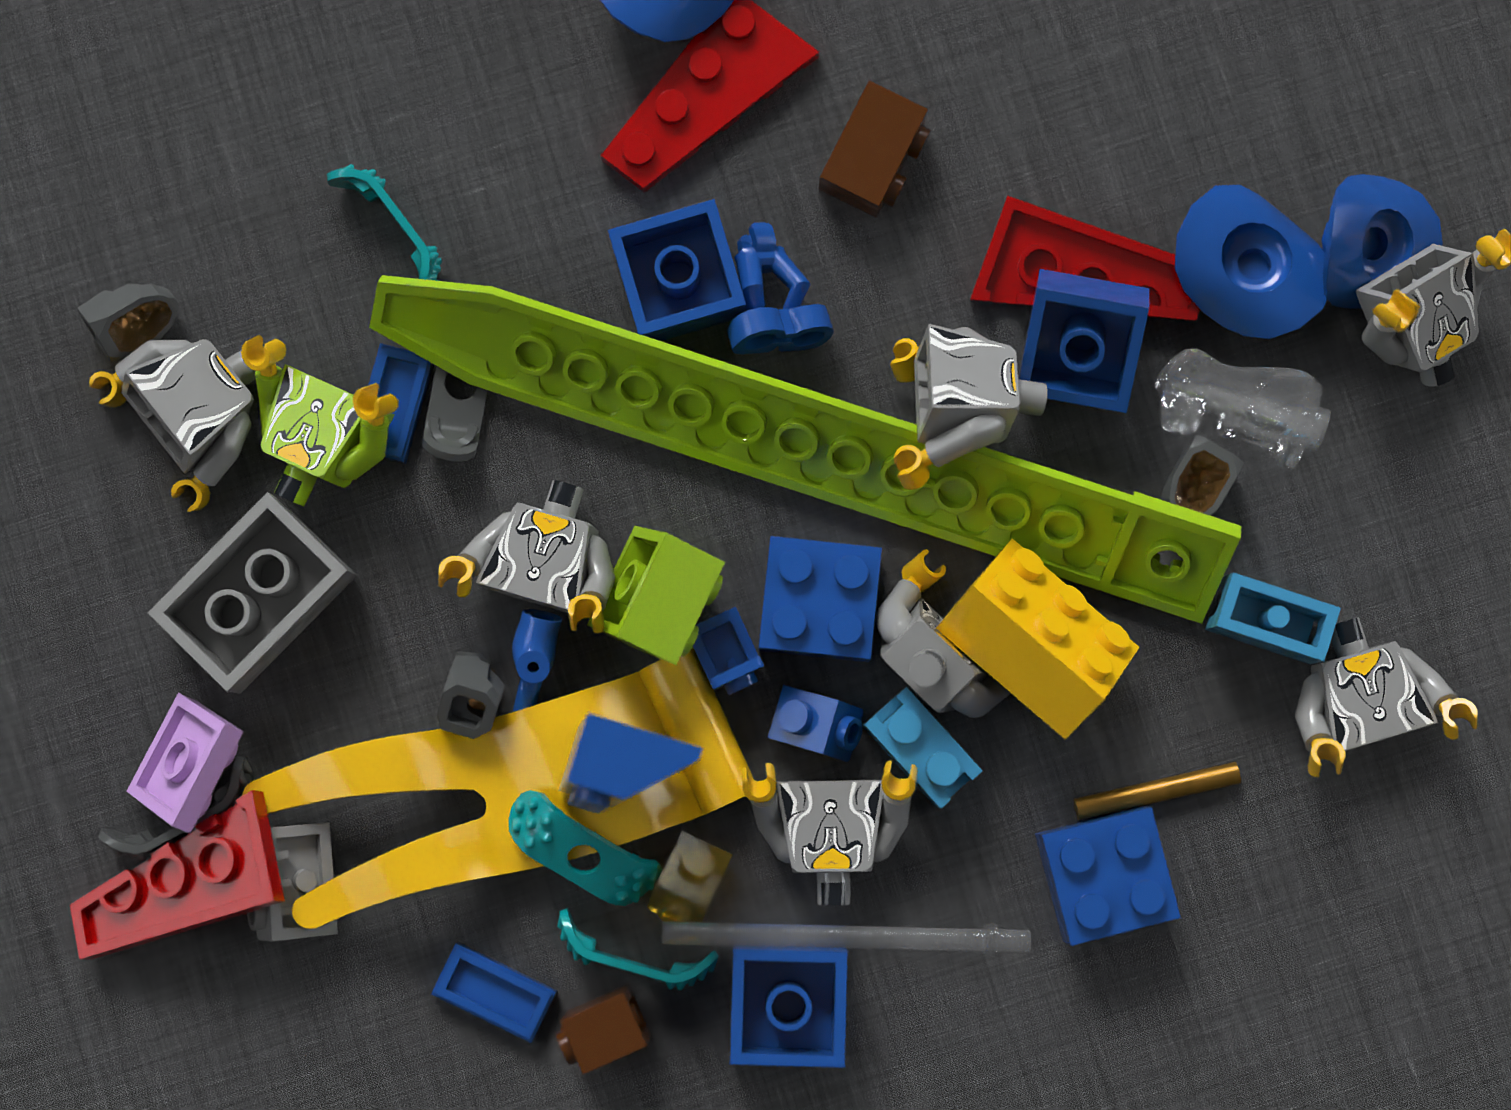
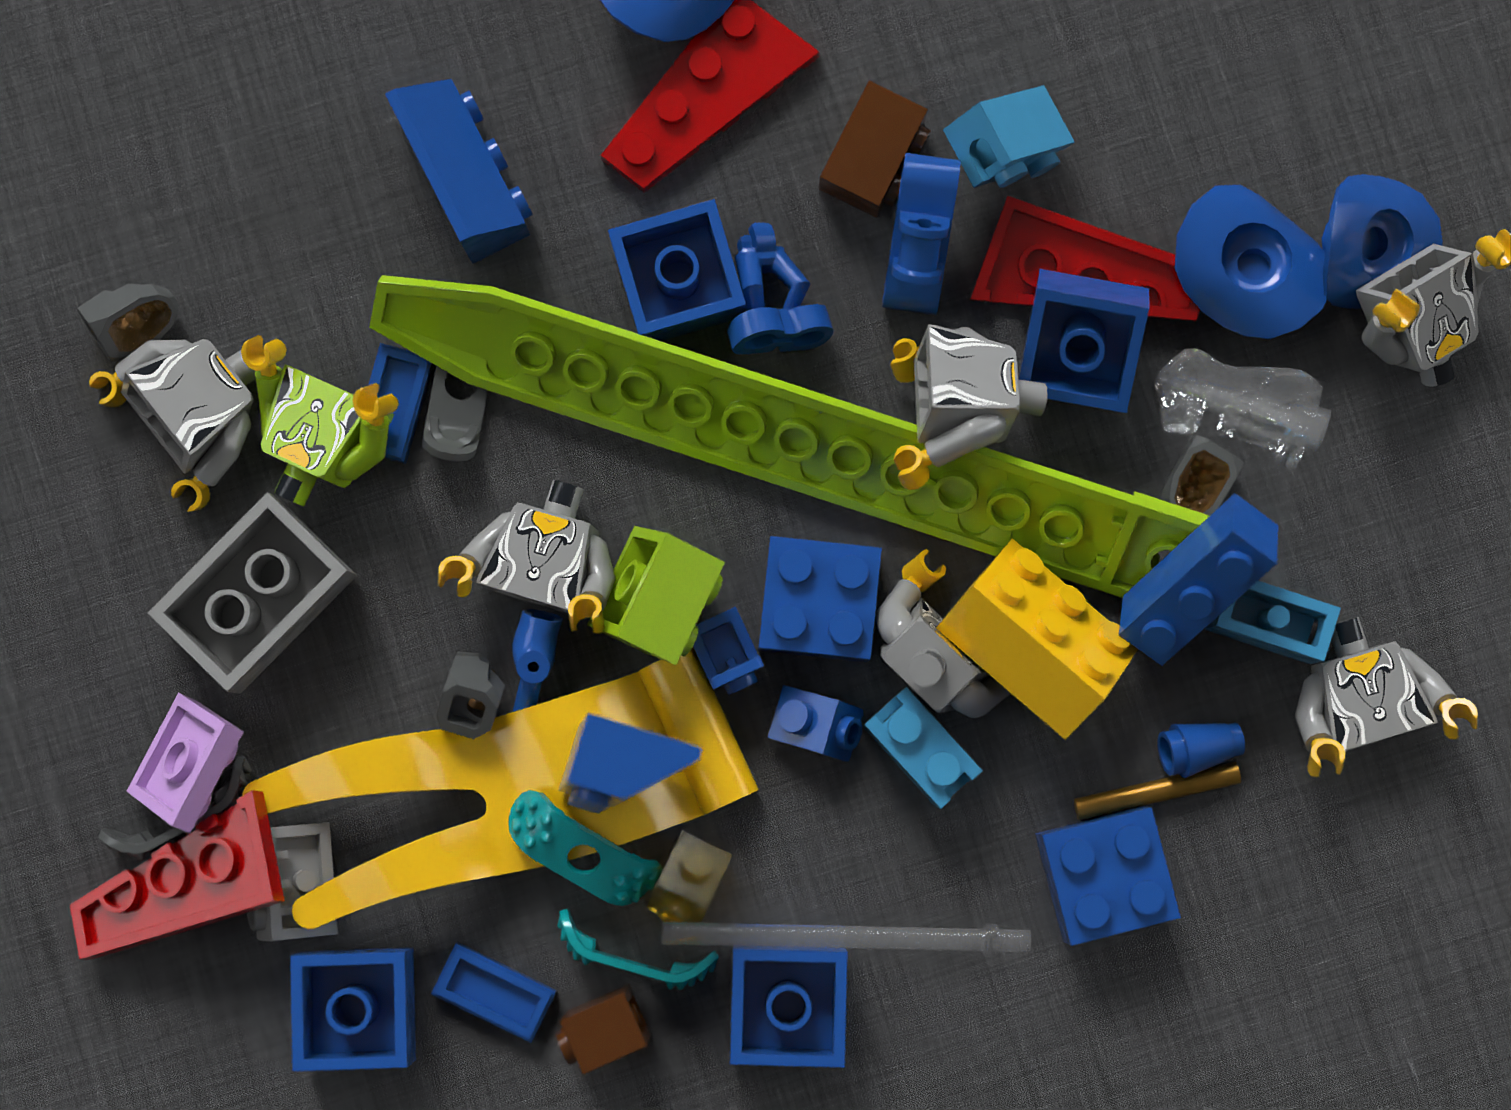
teal piece [327,164,442,281] -> none
light grey torso [742,761,918,905] -> none
none -> blue brick [290,947,416,1071]
none -> blue slope [385,79,533,264]
none -> blue piece [882,152,961,315]
none -> dark azure brick [943,85,1075,188]
none -> blue brick [1119,493,1278,666]
none -> blue cone [1157,722,1245,778]

